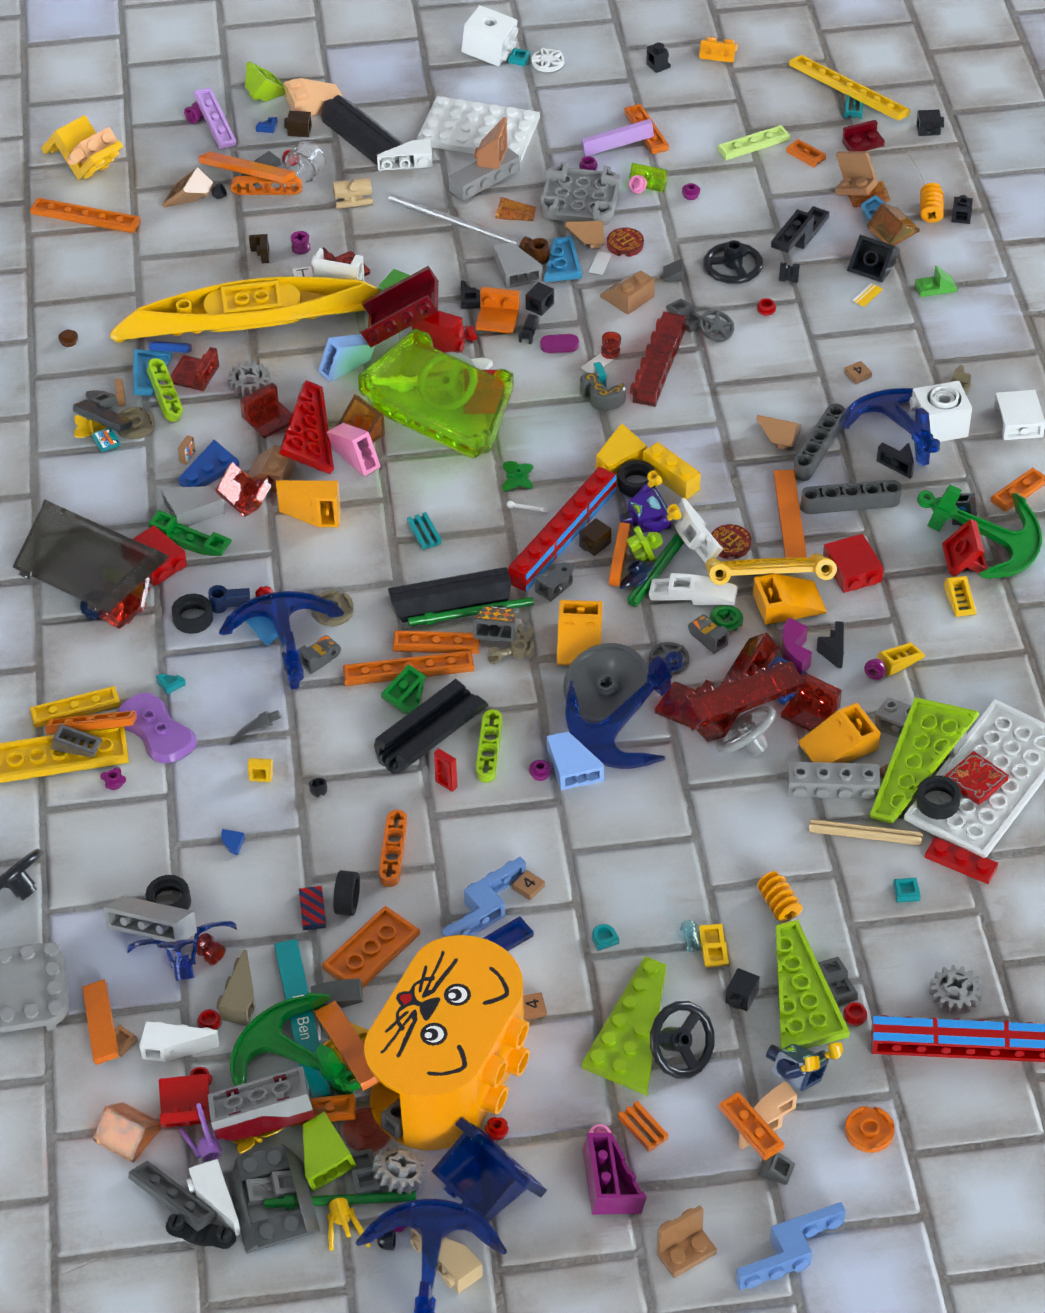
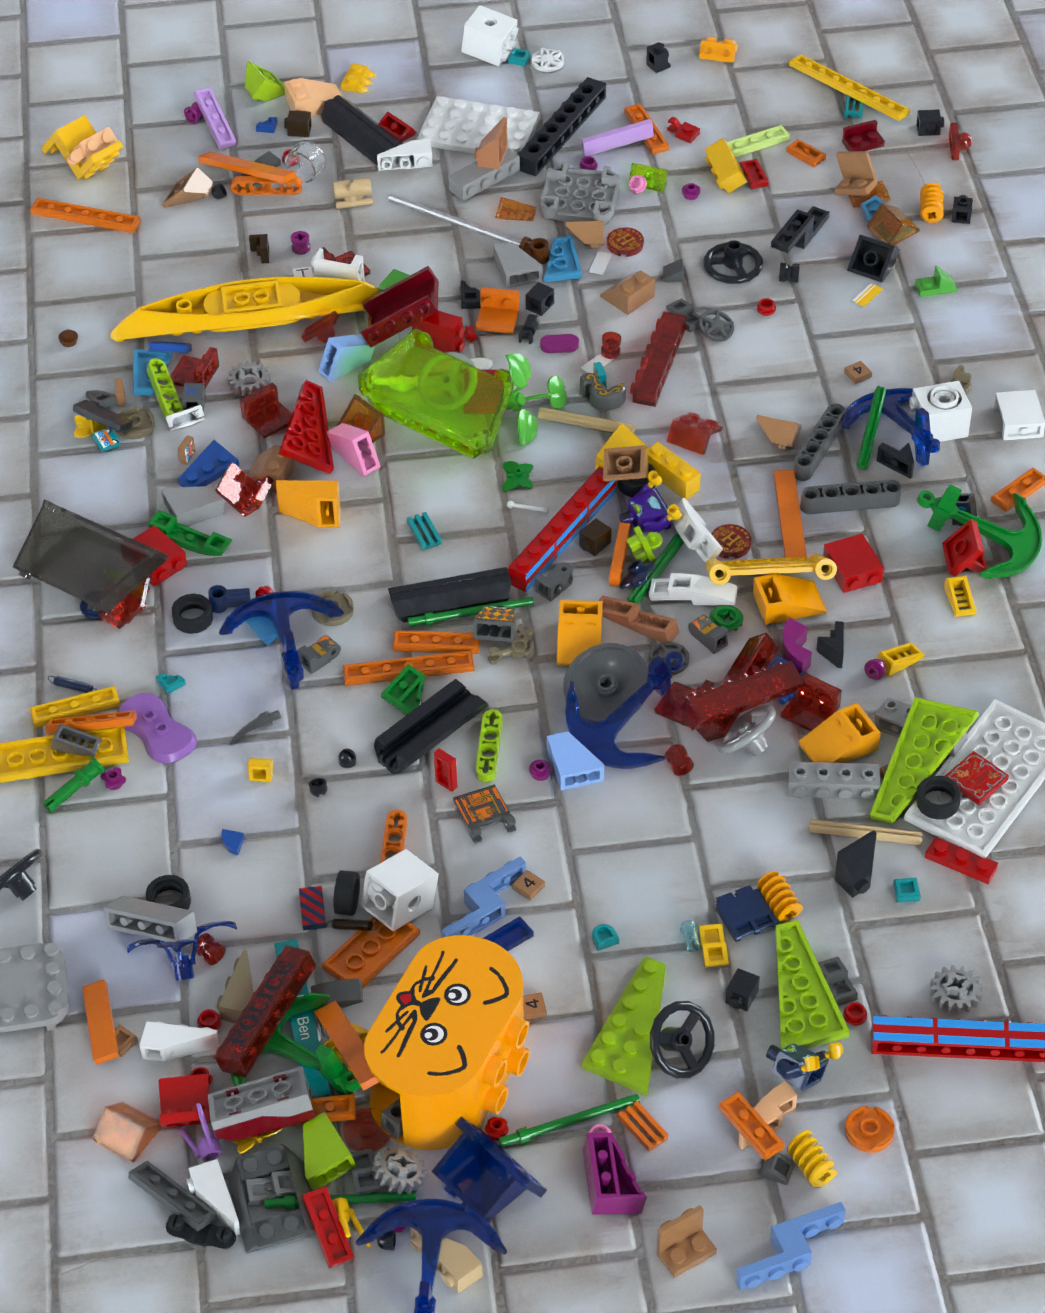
none -> green pin [42,757,105,813]
none -> dark blue piece [48,676,97,693]
none -> sticker [166,405,205,431]
none -> dark grey brick [181,383,206,412]
none -> clear red brick [214,945,316,1078]
none -> clear red tile [301,311,339,343]
none -> red plate [302,1186,354,1269]
none -> dark brown piece [326,919,378,931]
none -> black hinge [338,748,356,768]
none -> yellow plate [340,64,376,93]
none -> white brick [361,849,439,931]
none -> red slope [378,111,417,142]
none -> flag [453,784,516,843]
none -> green bar [498,1094,640,1148]
none -> bright green plant [501,353,567,447]
none -> black brick [517,77,606,177]
none -> tan axle [538,407,635,433]
none -> nougat slope [598,595,679,643]
none -> medium nougat slope [603,445,649,481]
none -> clear red wheel [665,744,694,776]
none -> clear red bracket [666,412,723,455]
none -> red plate [667,117,700,144]
none -> yellow brick [704,138,747,194]
none -> dark blue plate [715,885,779,942]
none -> red plate [739,159,769,190]
none -> yellow piece [787,1130,838,1188]
none -> black slope [835,830,877,898]
none -> green axle [856,386,886,470]
none -> clear red tile [948,123,973,160]

